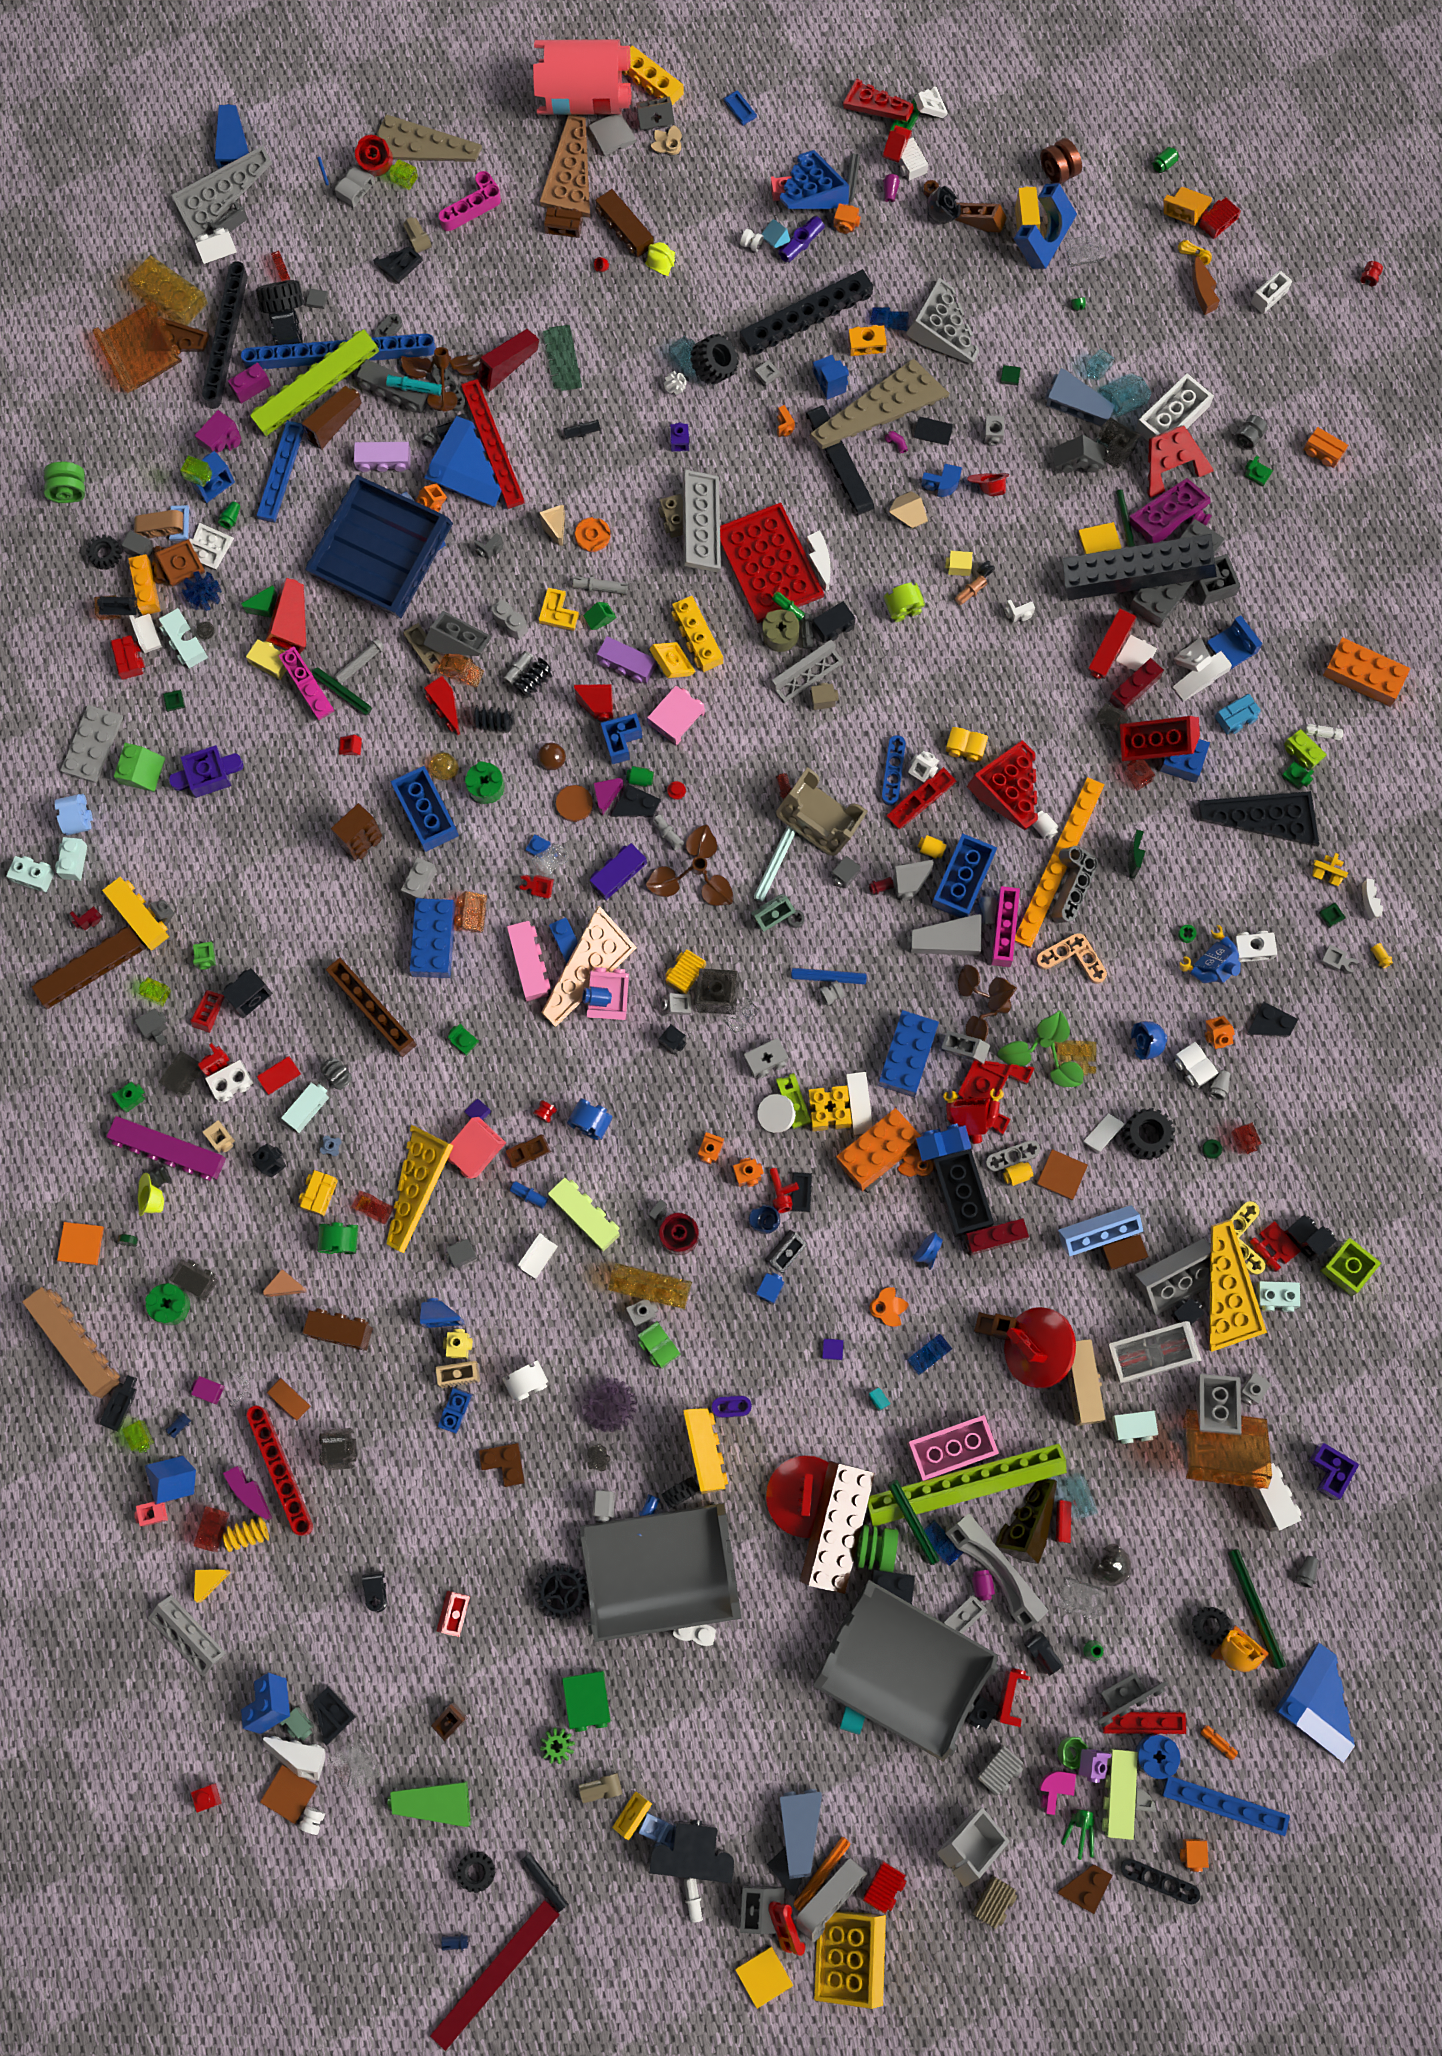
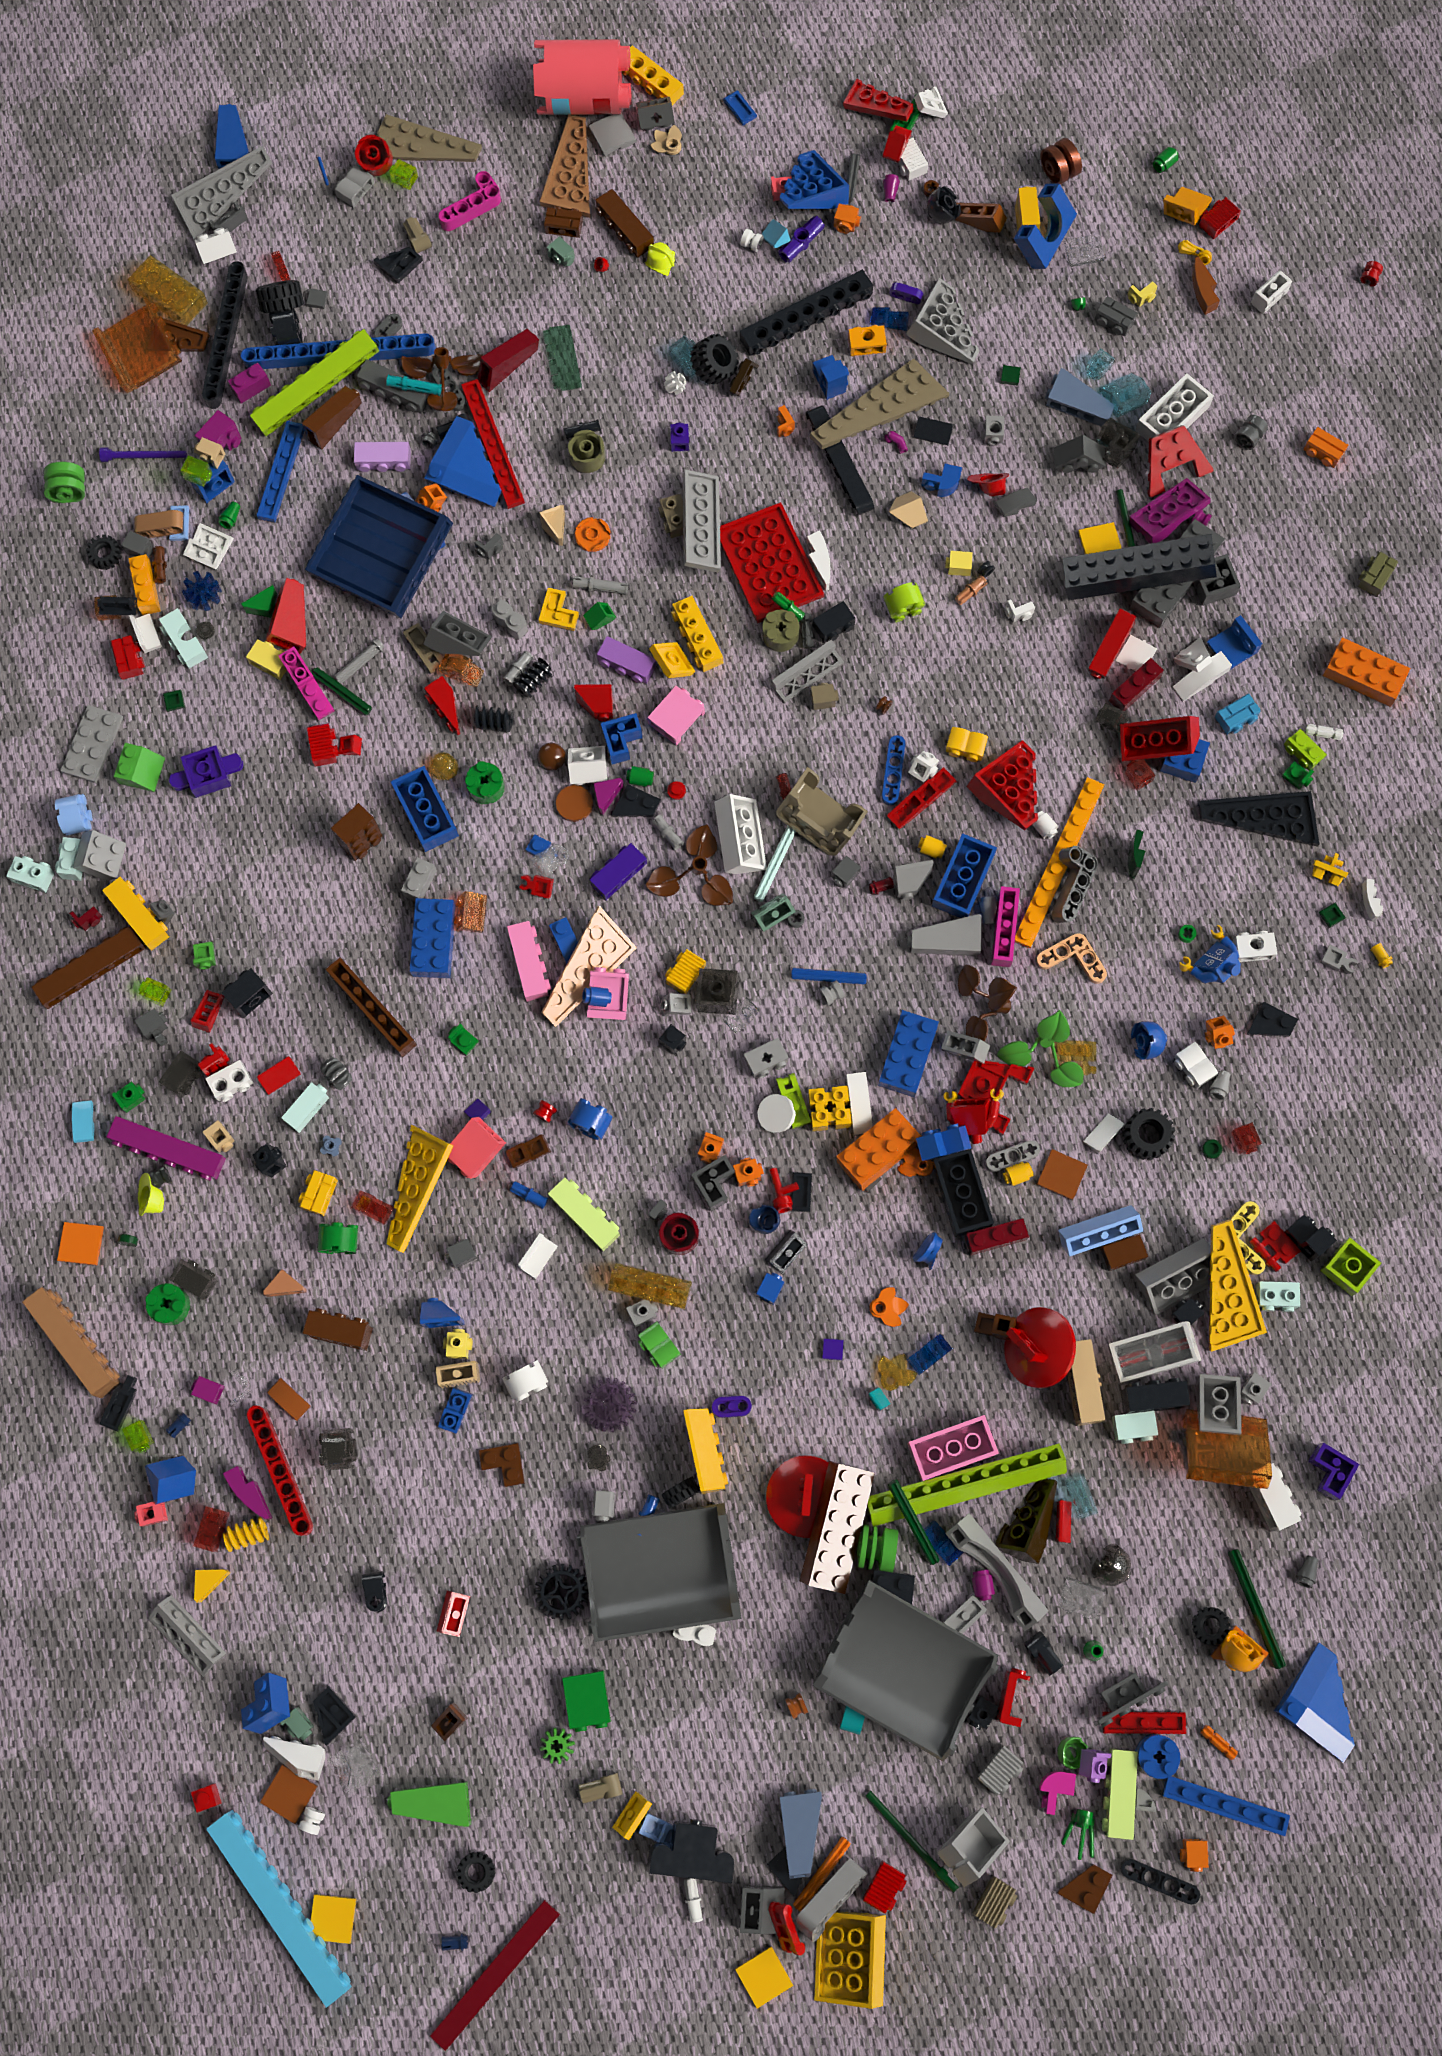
dark orange tile [155,539,205,587] -> none
black pin [520,1852,569,1913] -> none
light grey plate [755,360,780,386] -> none
green bracket [1244,455,1273,486] -> none
none -> medium azure slope [72,1100,94,1143]
none -> light grey brick [73,830,126,881]
none -> dark purple piece [99,447,187,462]
none -> tan brick [194,437,226,469]
none -> medium azure brick [206,1810,352,2008]
none -> red brick [307,723,339,767]
none -> yellow tile [311,1894,356,1944]
none -> sand green brick [547,237,575,267]
none -> olive brick [568,430,605,473]
none -> white slope [568,746,607,785]
none -> dark grey brick [691,1155,735,1212]
none -> white slope [714,794,767,874]
none -> dark brown wing [729,358,759,396]
none -> dark orange wheel [785,1693,808,1719]
none -> dark green bar [865,1790,959,1893]
none -> reddish brown bush [875,696,893,715]
none -> clear yellow plate [878,1354,917,1391]
none -> dark purple beam [889,282,924,305]
none -> dark grey slope [995,488,1037,517]
none -> dark grey brick [1095,296,1138,336]
none -> black brick [1120,1378,1190,1414]
none -> light yellow bracket [1128,281,1157,307]
none -> olive brick [1358,552,1398,597]

